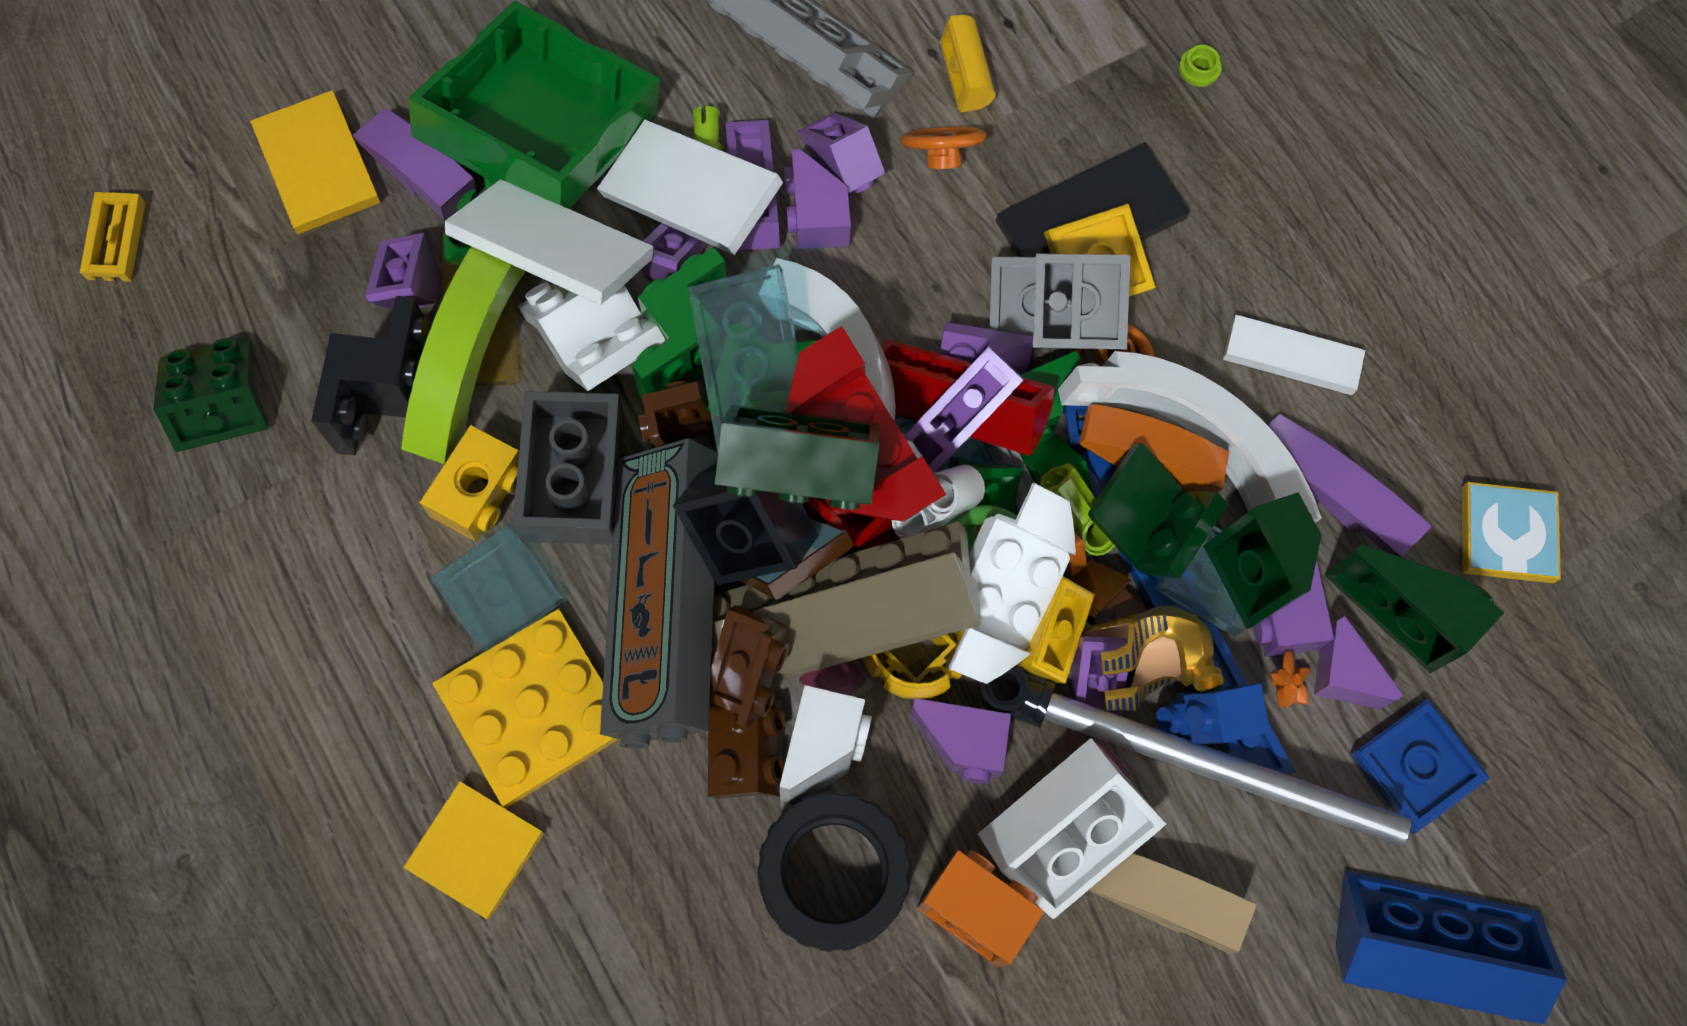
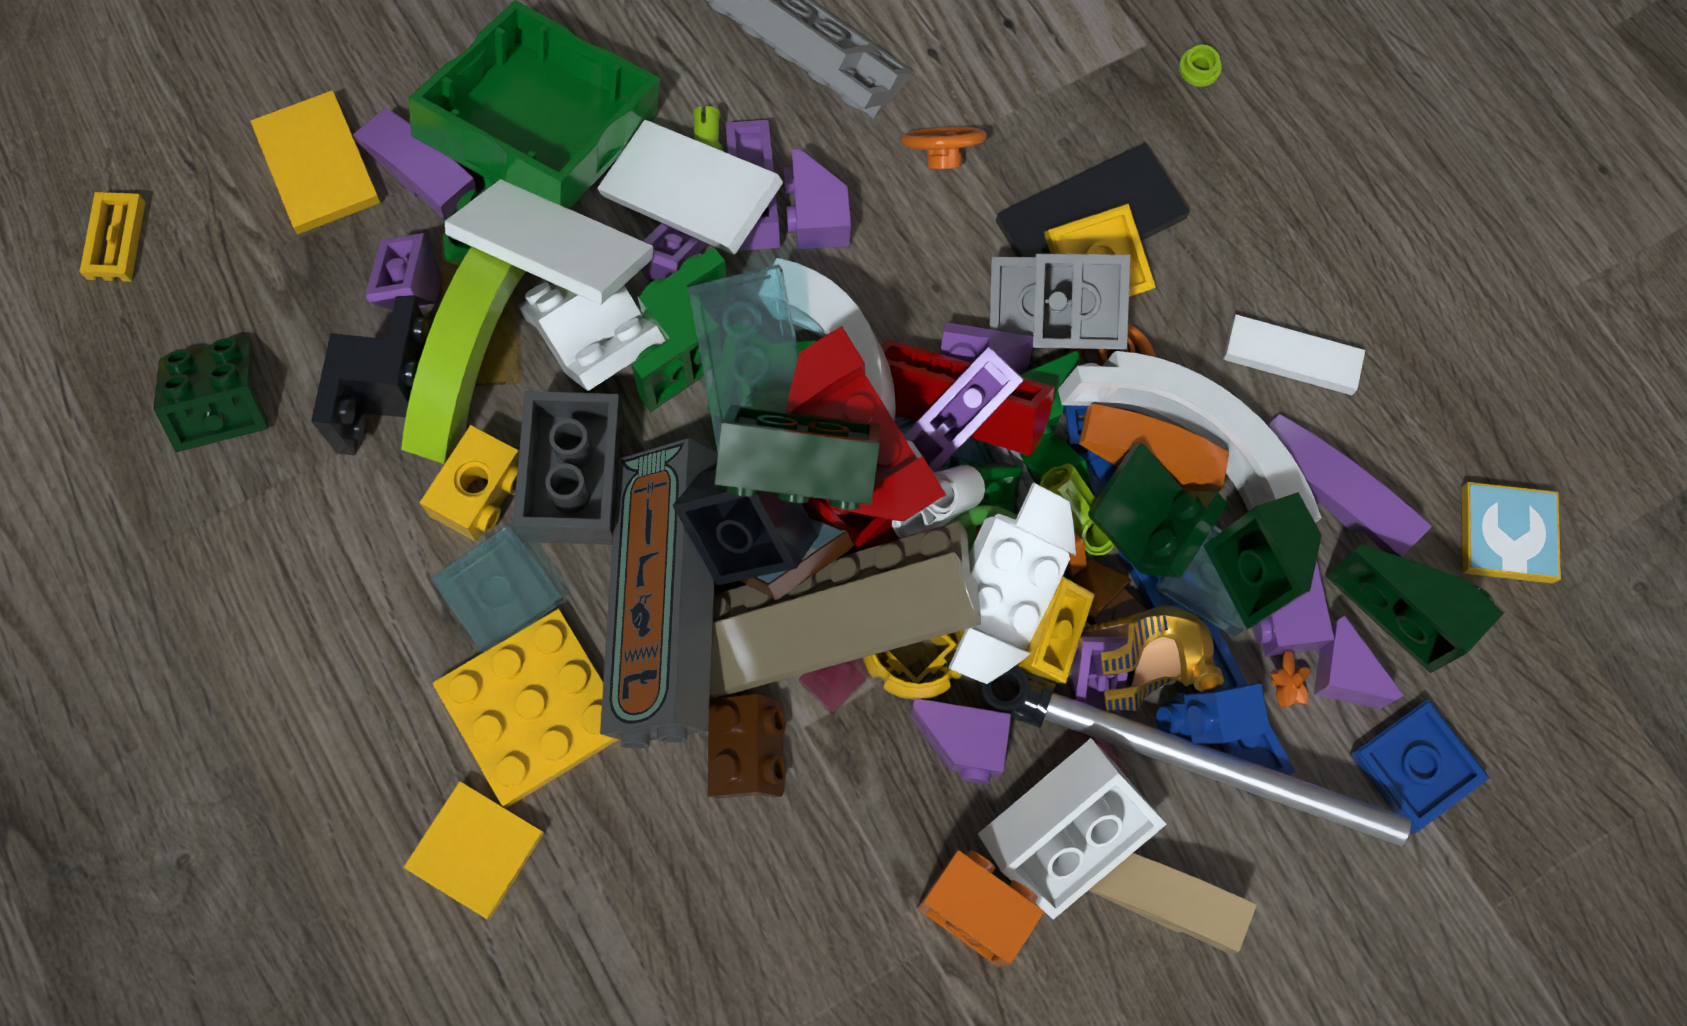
reddish brown bracket [638,381,720,448] -> none
reddish brown bracket [709,605,789,728] -> none
black tyre [758,791,912,952] -> none
white slope [780,685,872,808] -> none
medium lavender slope [797,112,886,193] -> none
yellow brick [940,15,996,113] -> none
blue slope [1335,871,1567,1025] -> none

